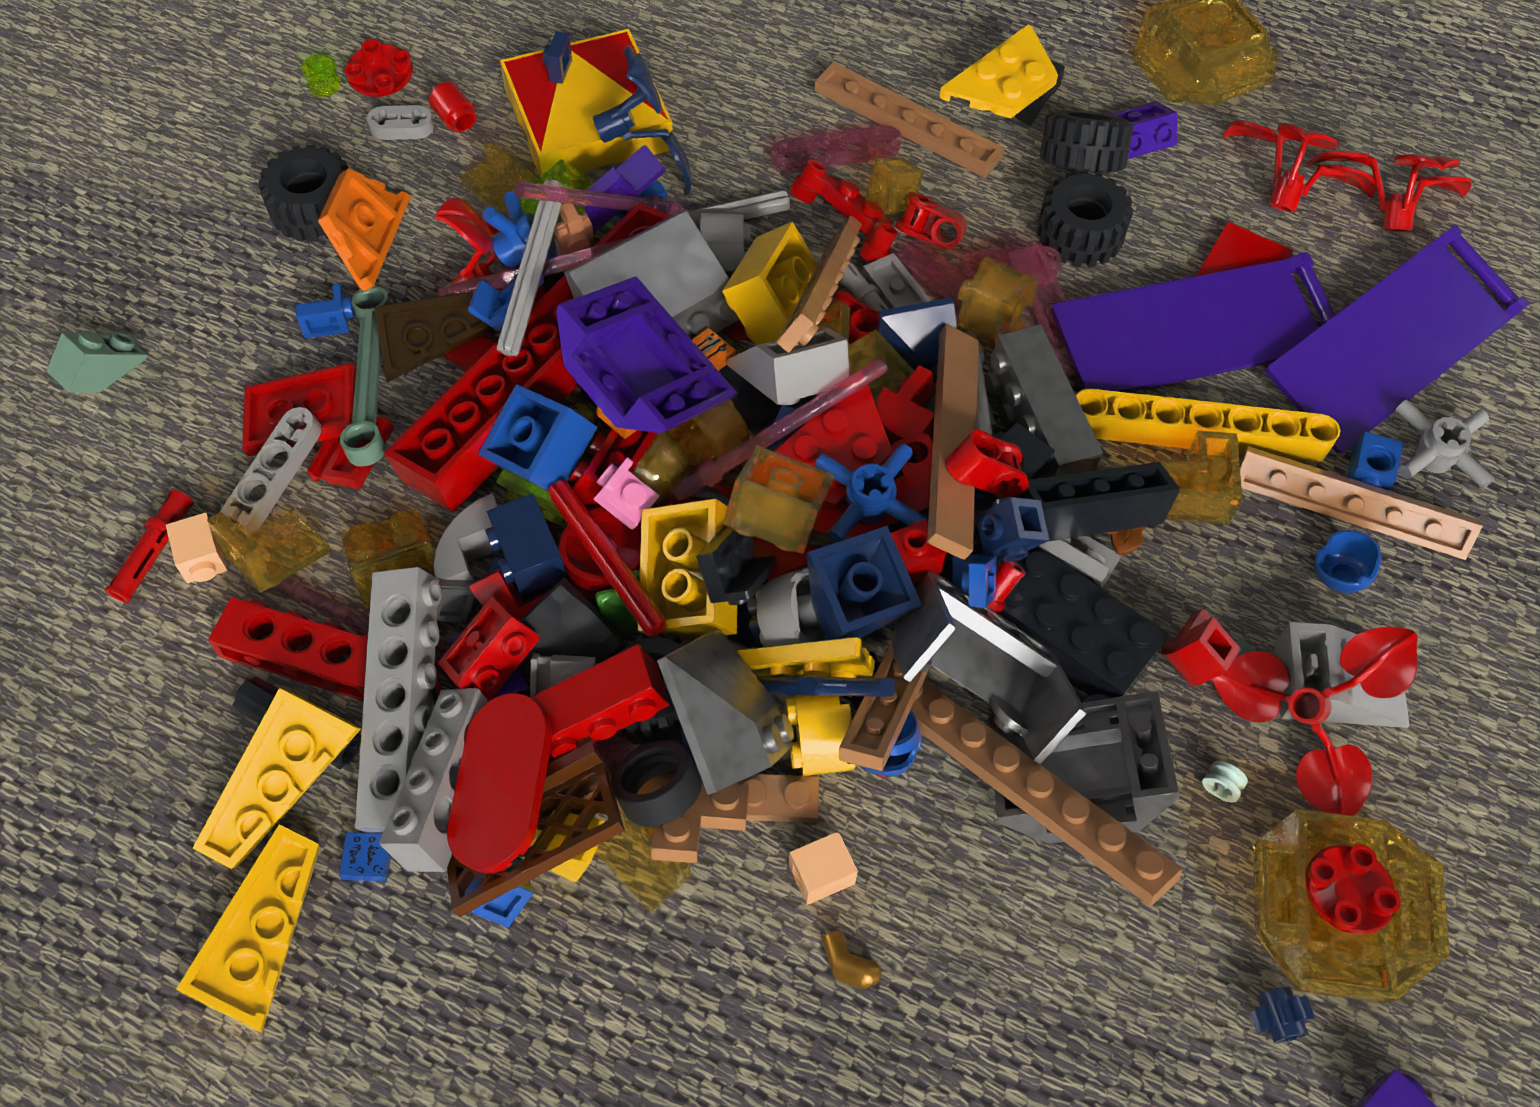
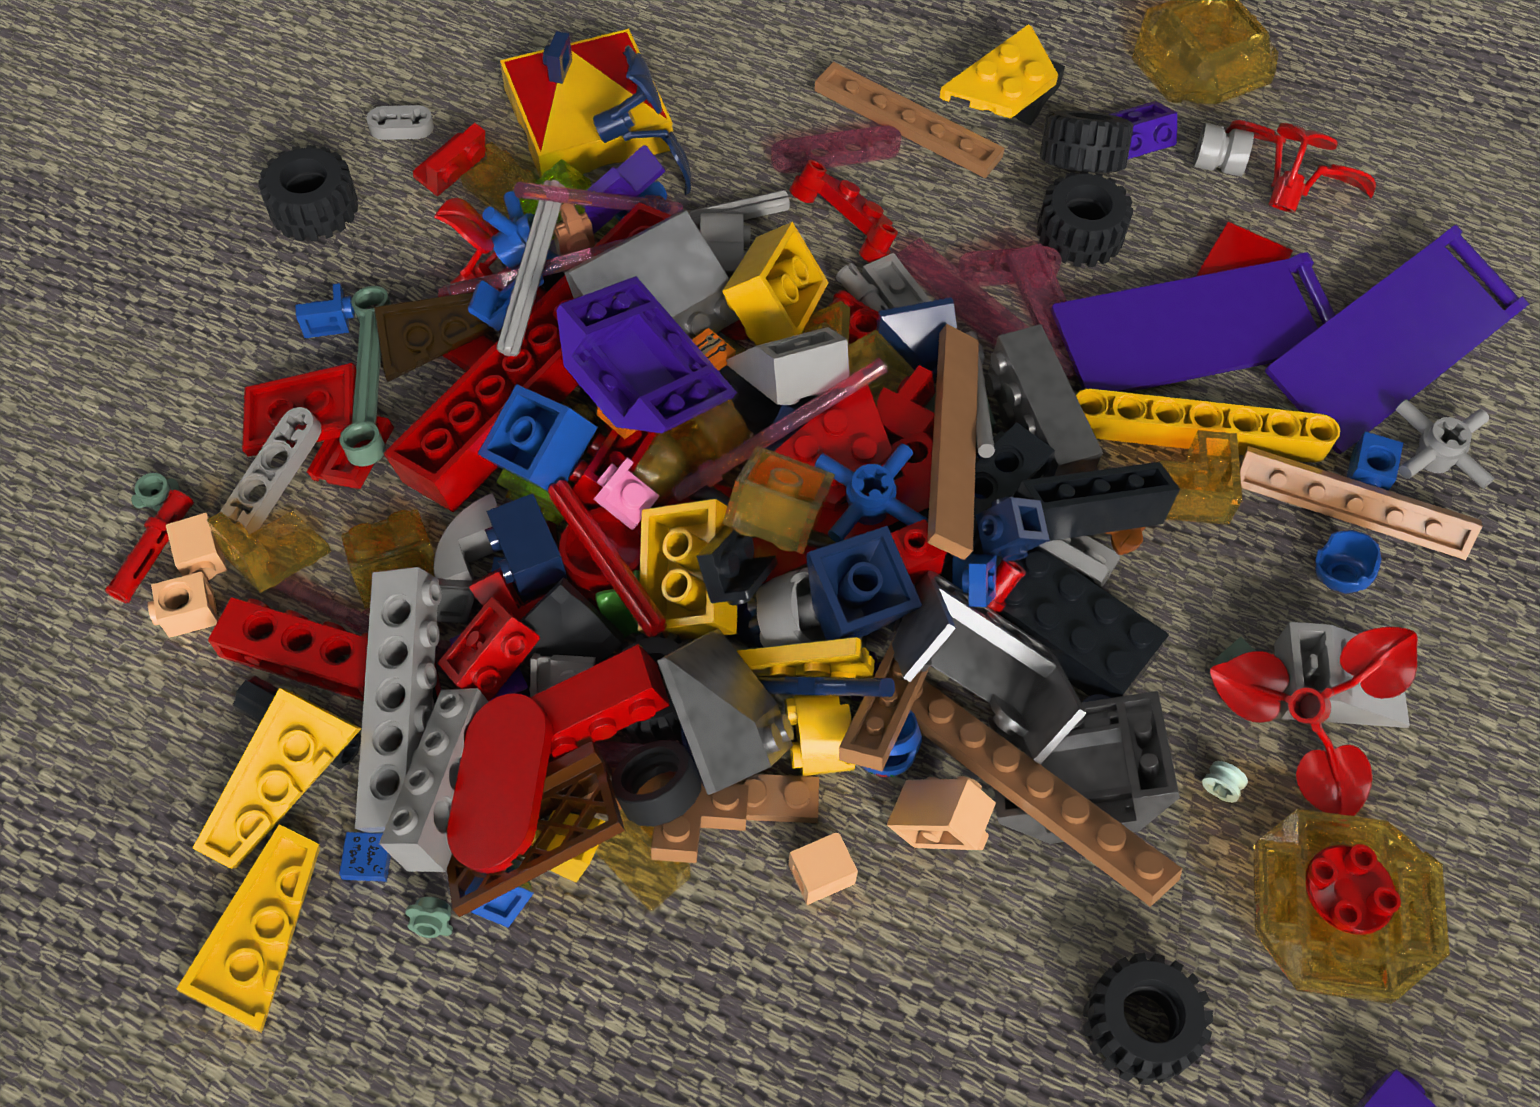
sand green slope [47,331,148,393] -> none
clear neon green wheel [302,54,341,97] -> none
orange wing [318,168,411,292] -> none
red dish [344,39,413,97] -> none
red brick [429,82,477,133] -> none
medium nougat plate [776,215,862,353] -> none
pearl gold arm [822,931,882,989] -> none
clear yellow brick [866,156,924,215] -> none
red piece [895,192,967,249] -> none
red piece [945,429,1029,498] -> none
clear yellow brick [956,257,1037,343] -> none
red brick [1161,609,1241,686] -> none
dark blue gear [1250,987,1315,1044] -> none
red plant [1307,150,1472,232] -> none
none -> sand green plate [131,473,179,513]
none -> light nougat brick [148,571,218,638]
none -> sand green plate [405,897,453,938]
none -> red bracket [413,123,486,197]
none -> light nougat brick [887,776,996,850]
none -> black tyre [1083,953,1213,1085]
none -> light grey wheel [1193,123,1254,177]

